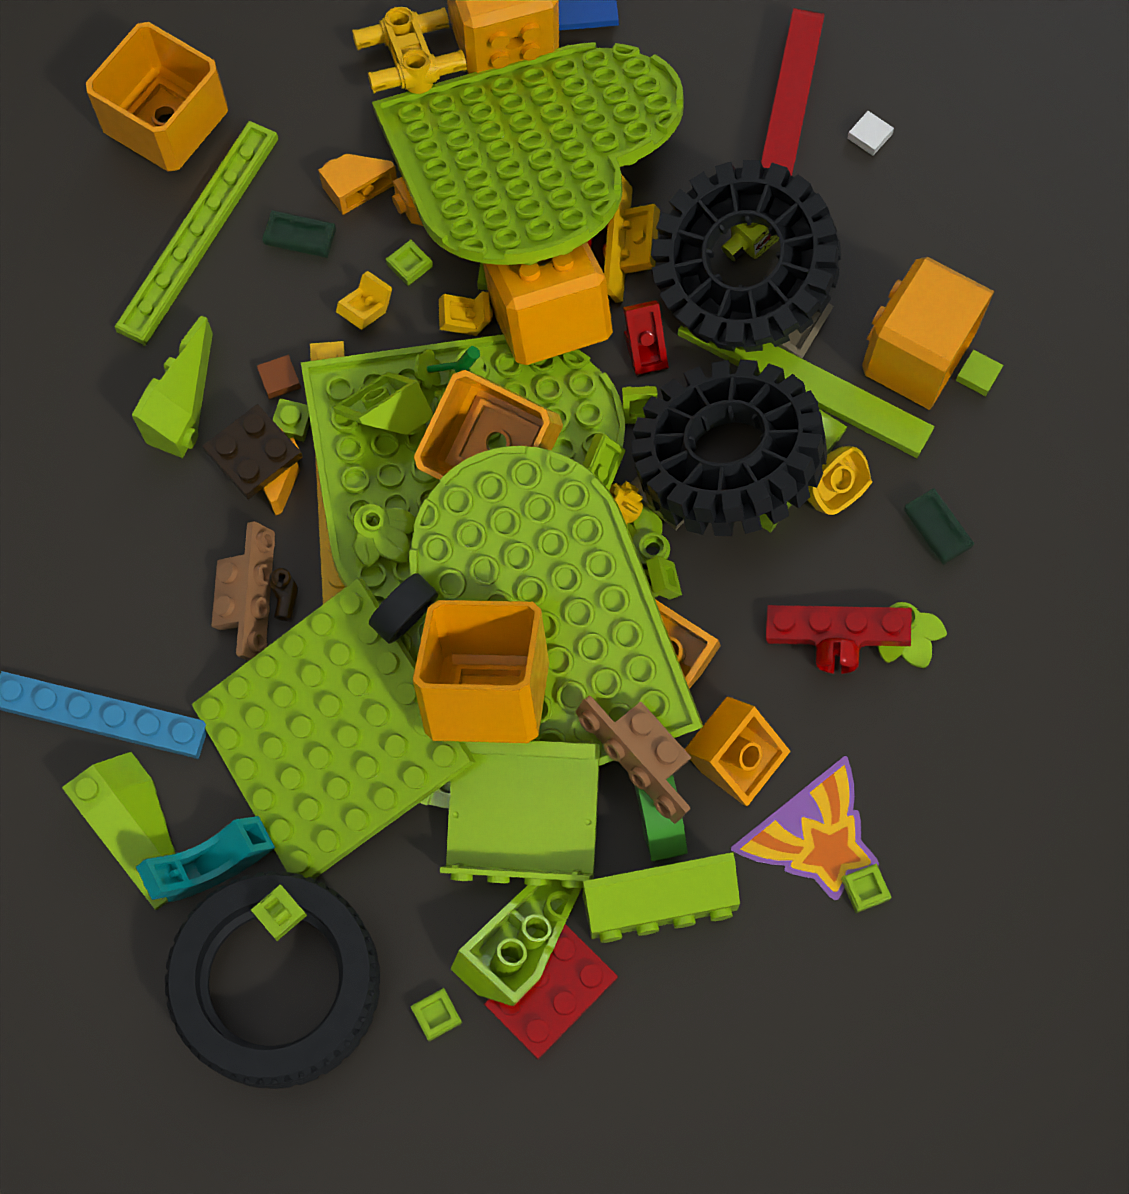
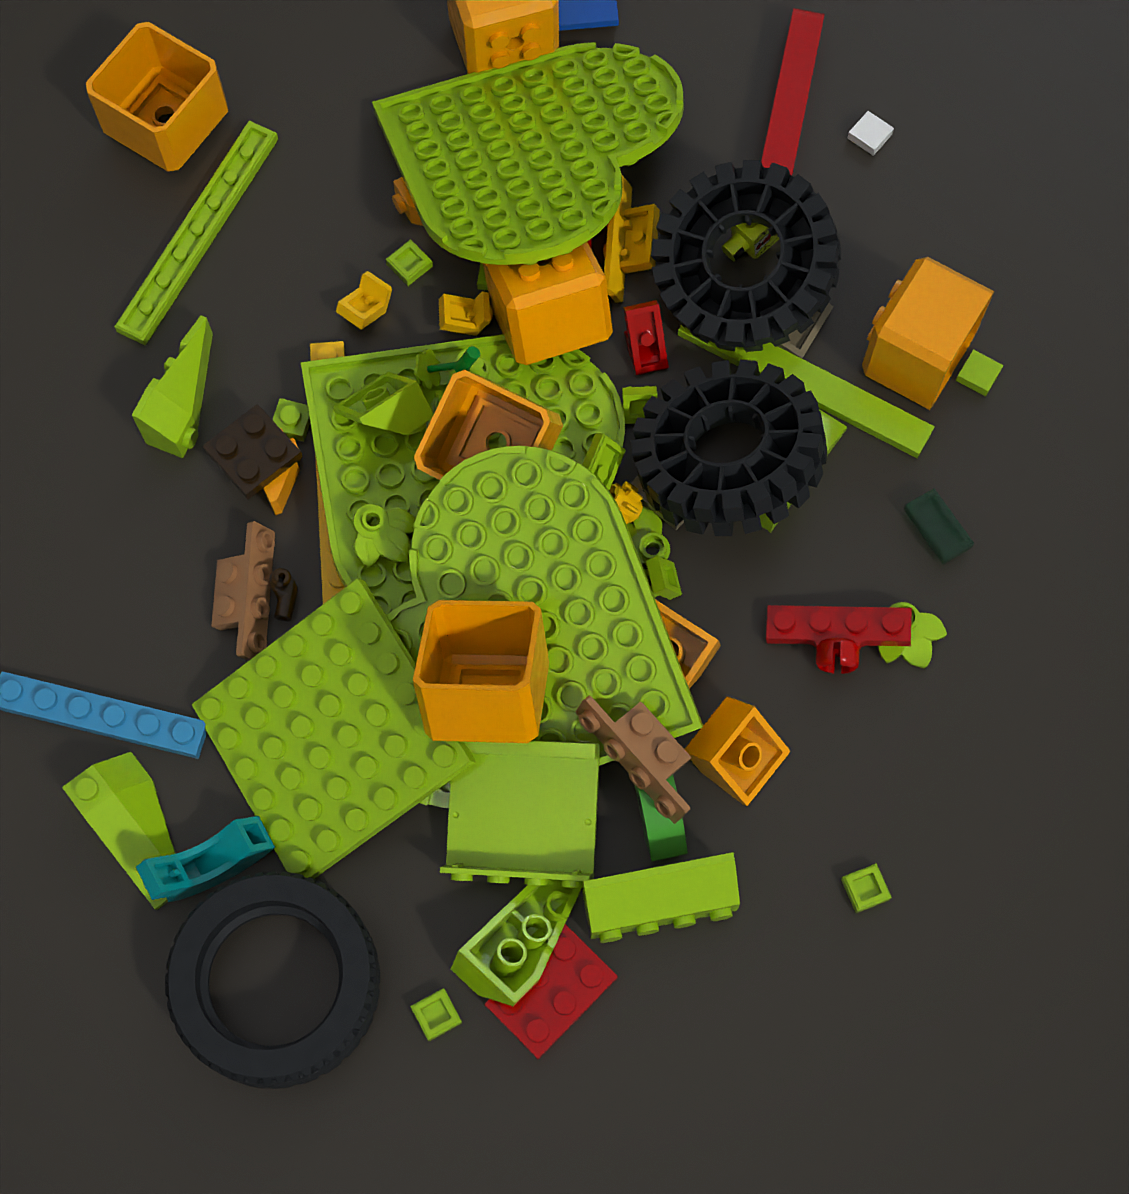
lime tile [251,884,307,941] -> none
dark orange tile [257,354,301,399] -> none
clear green plate [262,210,336,258] -> none
light orange slope [318,154,397,215] -> none
yellow piece [352,7,467,94] -> none
black tyre [369,573,438,644] -> none
sticker [731,756,879,900] -> none
yellow piece [808,445,873,515] -> none

